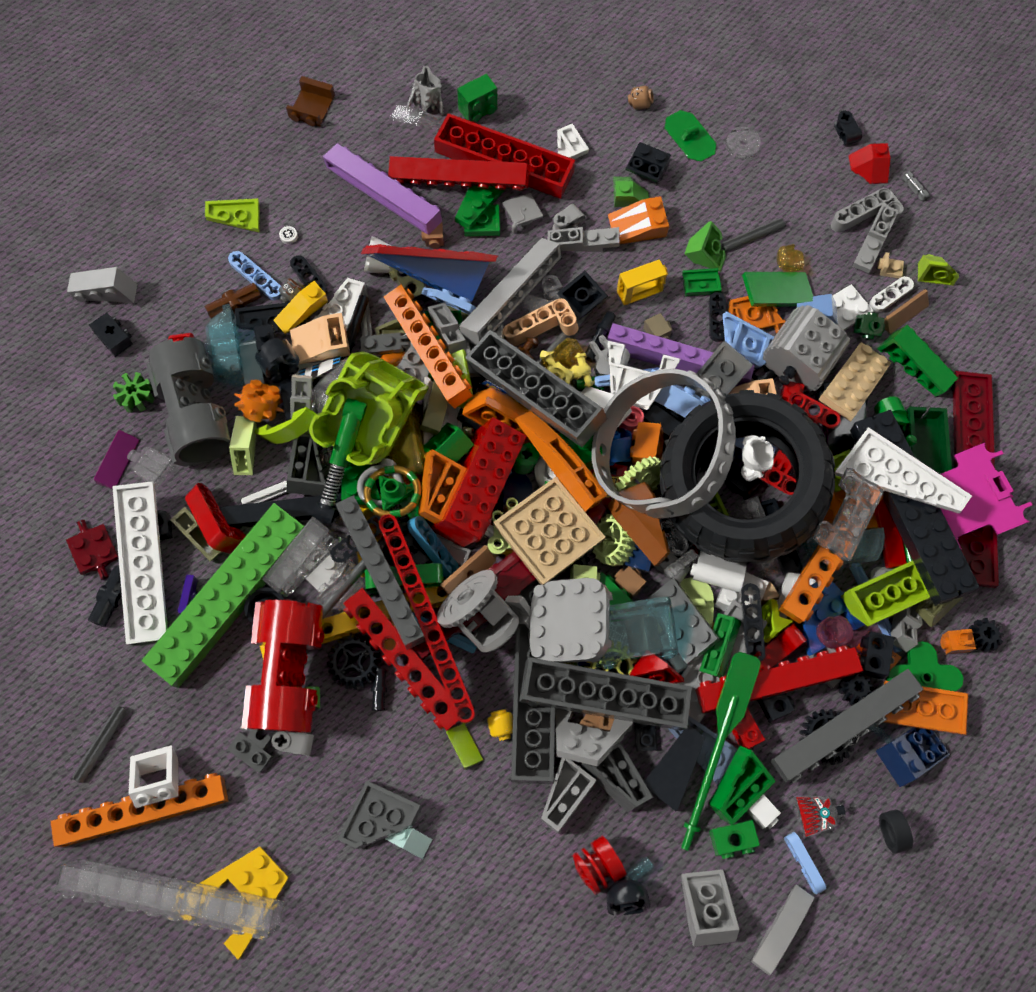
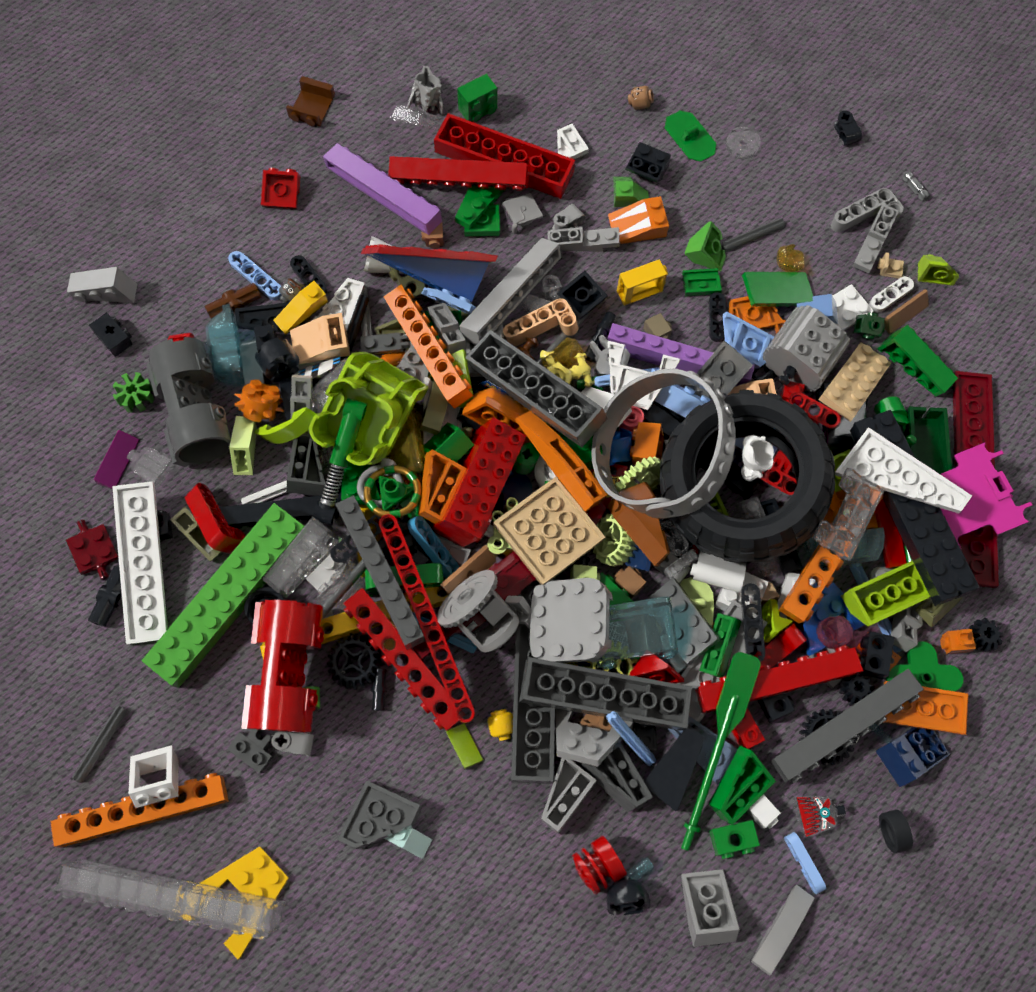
dark purple plate [178,574,198,614] -> none
lime wing [205,199,260,232] -> none
white tile [279,226,298,244] -> none
red slope [848,143,891,184] -> none
none -> red plate [261,168,301,209]
none -> light blue axle [606,711,656,766]

